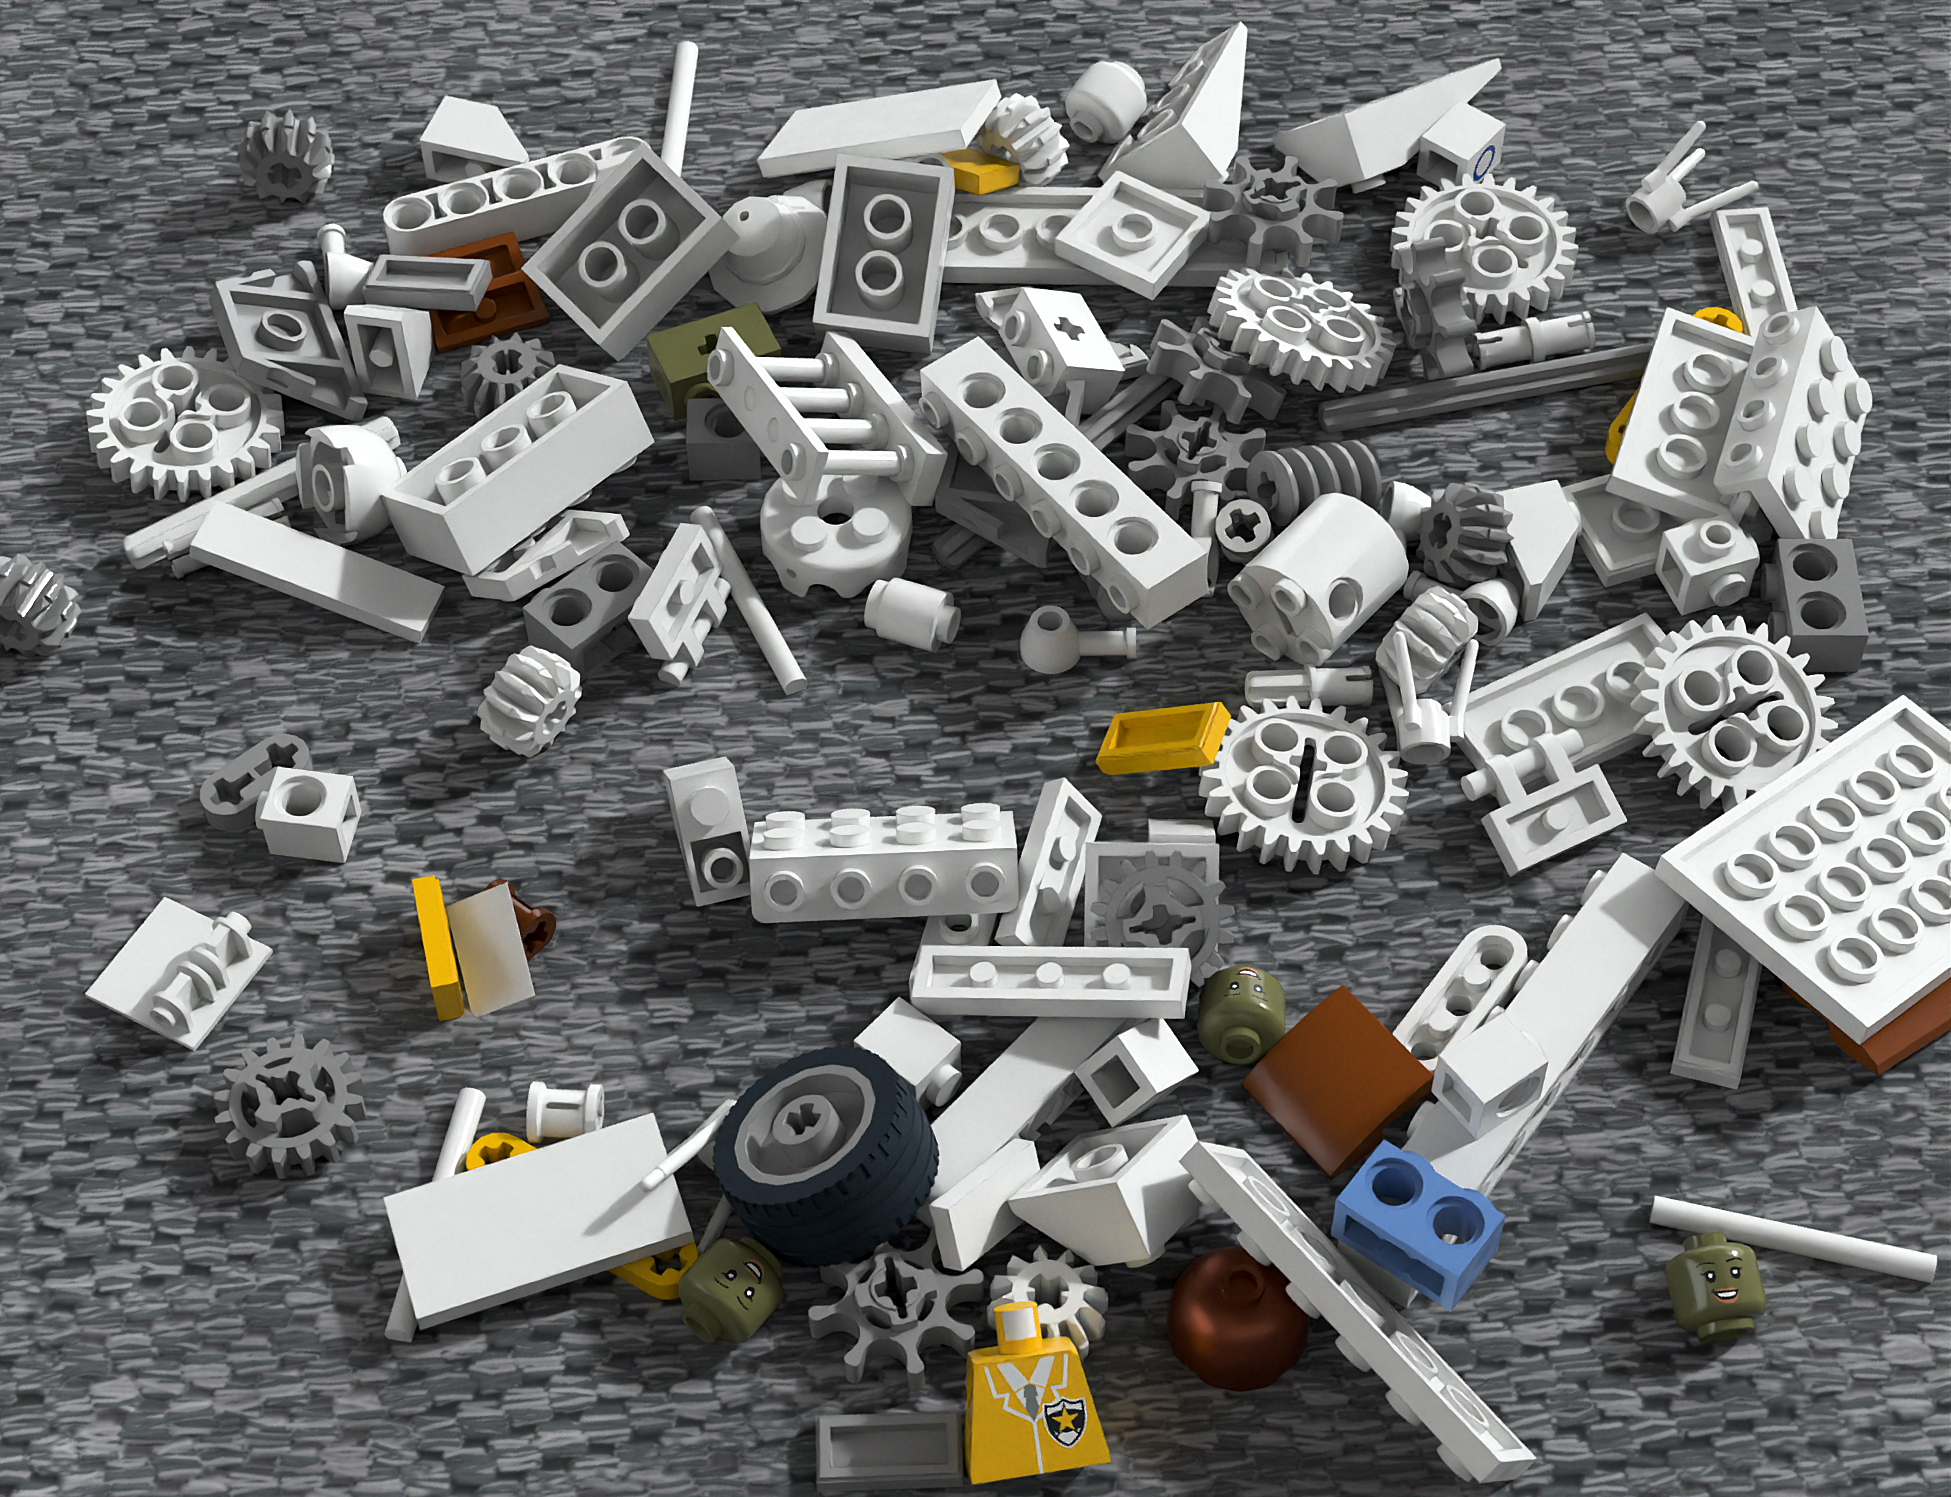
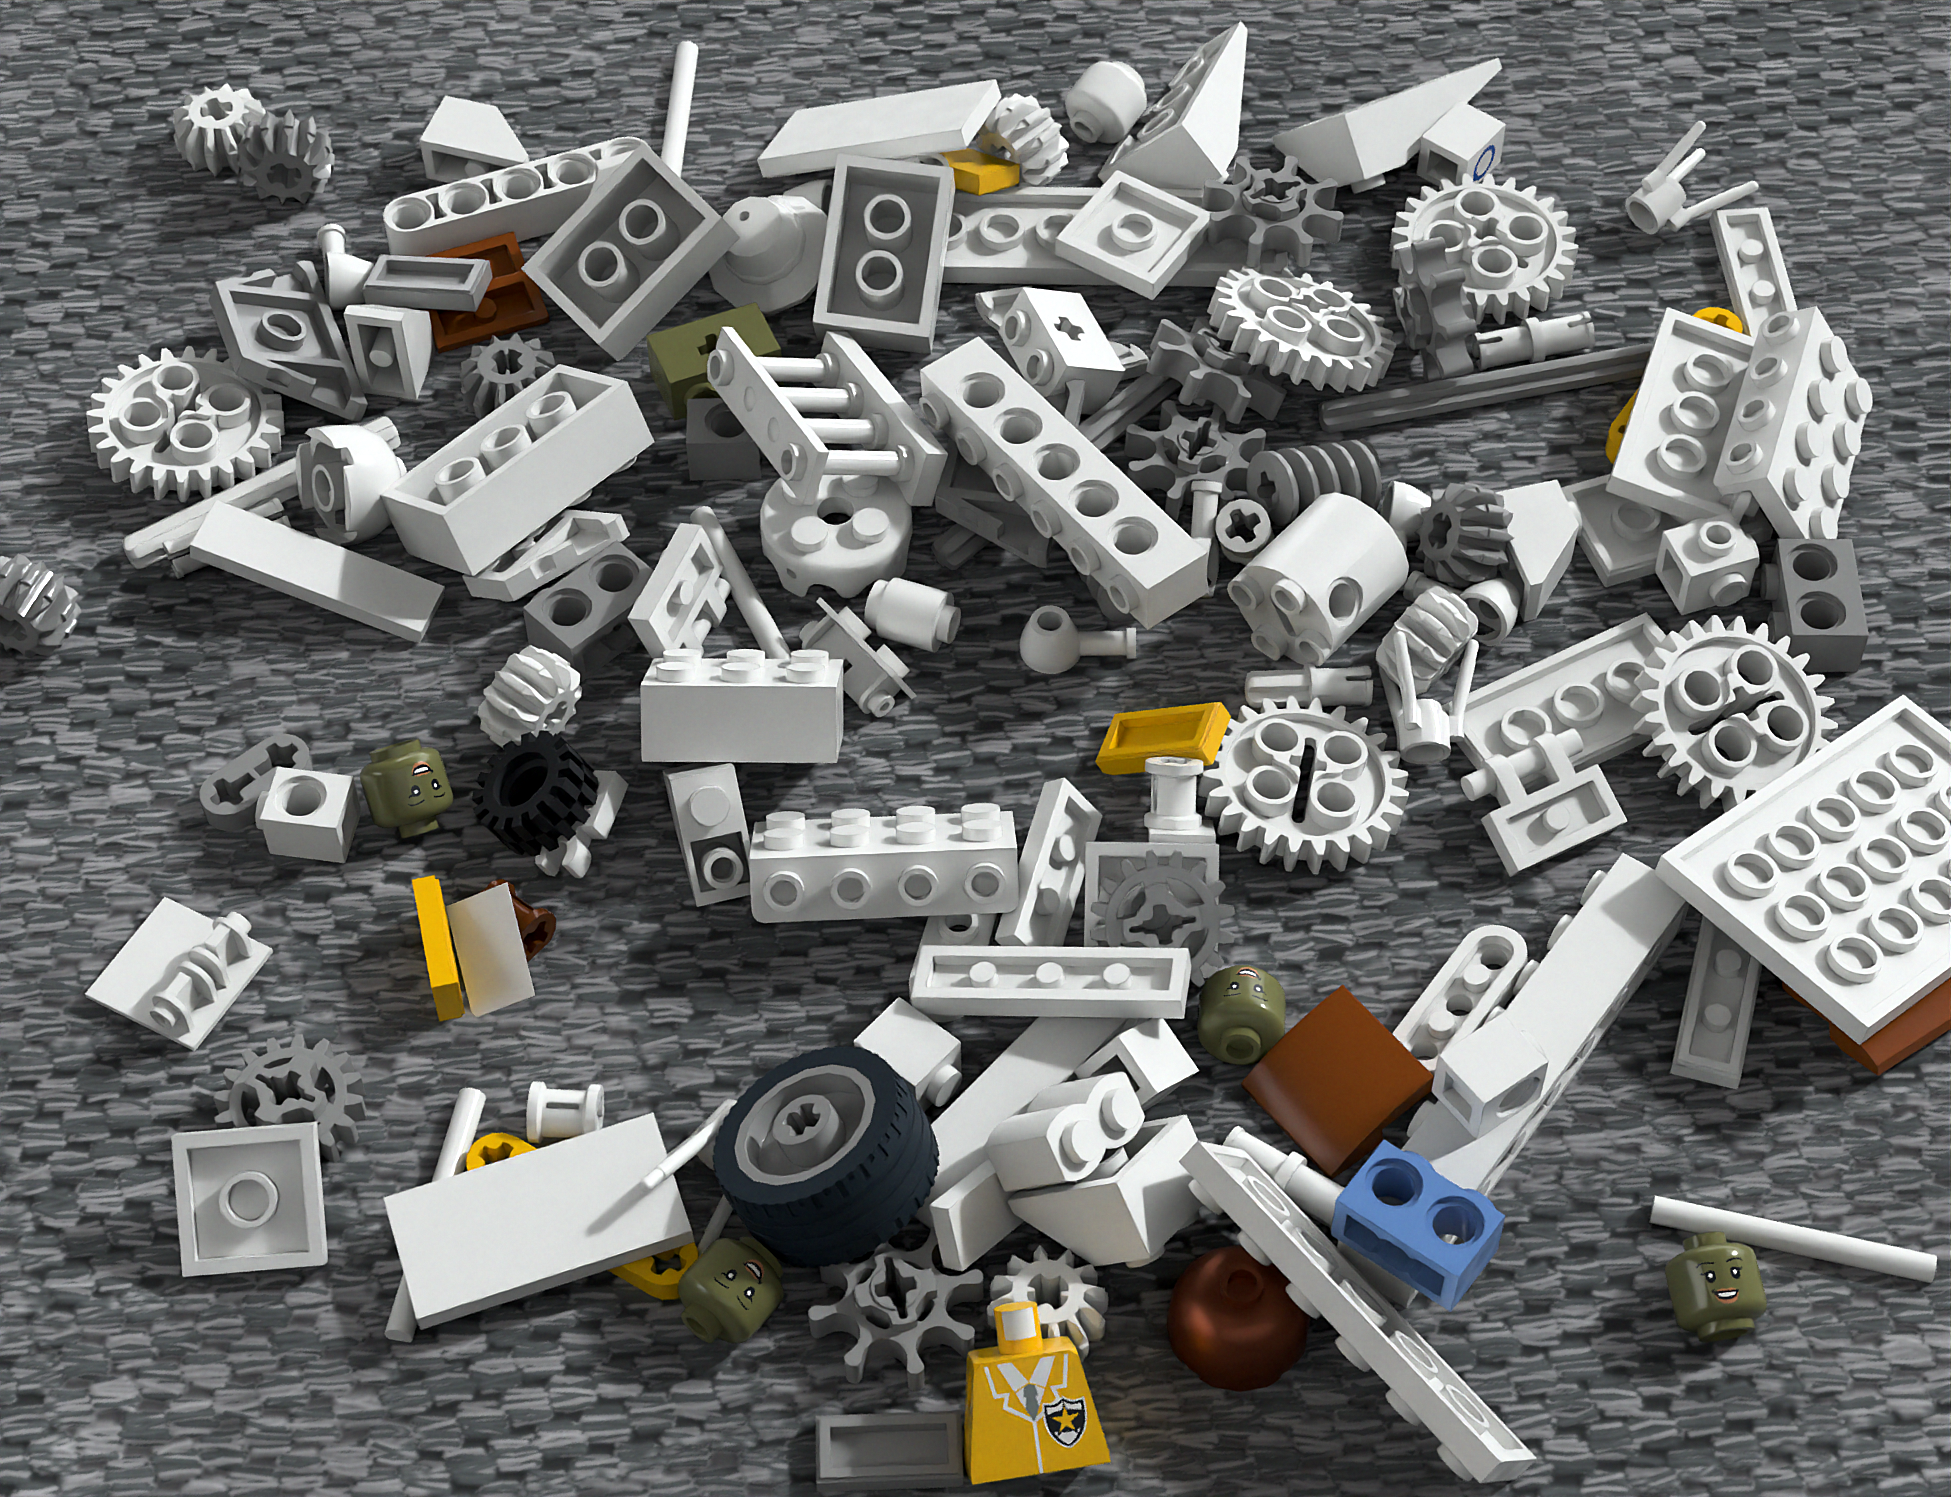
none -> white plate [171,1122,328,1277]
none -> white gear [173,83,266,177]
none -> olive head [360,738,453,838]
none -> black tyre [472,730,599,856]
none -> white plate [535,770,629,878]
none -> white brick [640,649,844,763]
none -> white hinge [799,597,917,717]
none -> white brick [985,1072,1145,1192]
none -> white bush [1144,756,1203,831]
none -> white pin [1222,1126,1345,1230]

